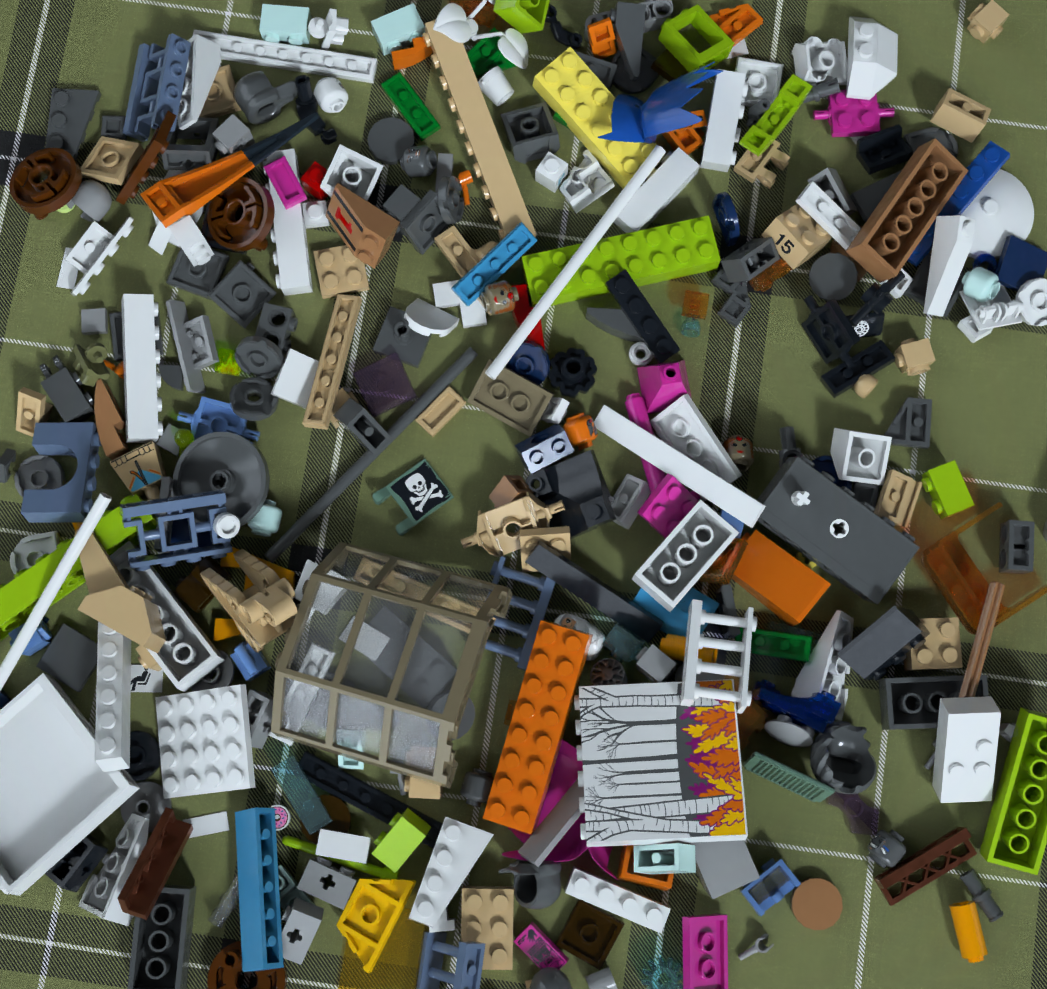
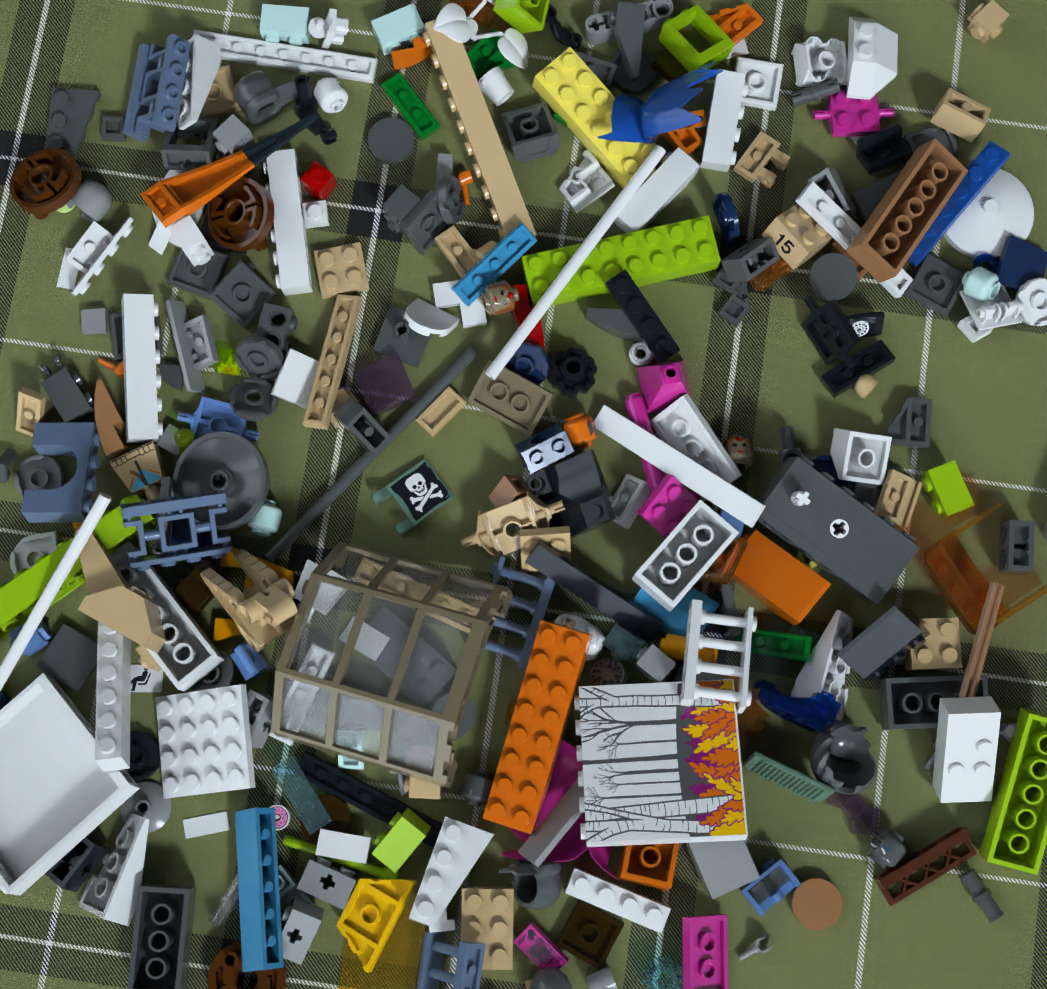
olive hips [73,343,110,387] -> none
tan plate [81,136,144,185] -> none
reddish brown wing [116,111,177,205] -> none
copper fence [117,807,193,920] -> none
white tile [213,512,240,539] -> none
dark pink tile [263,156,307,210] -> none
white slope [320,144,383,201] -> none
medium nougat slope [325,183,400,269] -> none
dark grey head [400,145,437,178] -> none
white brick [535,151,569,193] -> none
white plate [541,397,570,424] -> none
orange slope [587,17,617,59] -> none
light aqua brick [634,843,696,874] -> none
clear orange tile [681,290,710,320] -> none
clear light blue hinge [681,317,701,337] -> none
lime slope [739,74,813,156] -> none
dark grey arm [746,99,770,129] -> none
light grey dish [764,714,815,748] -> none
black bar [849,271,905,327] -> none
tan brick [894,338,936,376] -> none
white wedge [923,215,976,317] -> none
light orange brick [949,901,988,963] -> none

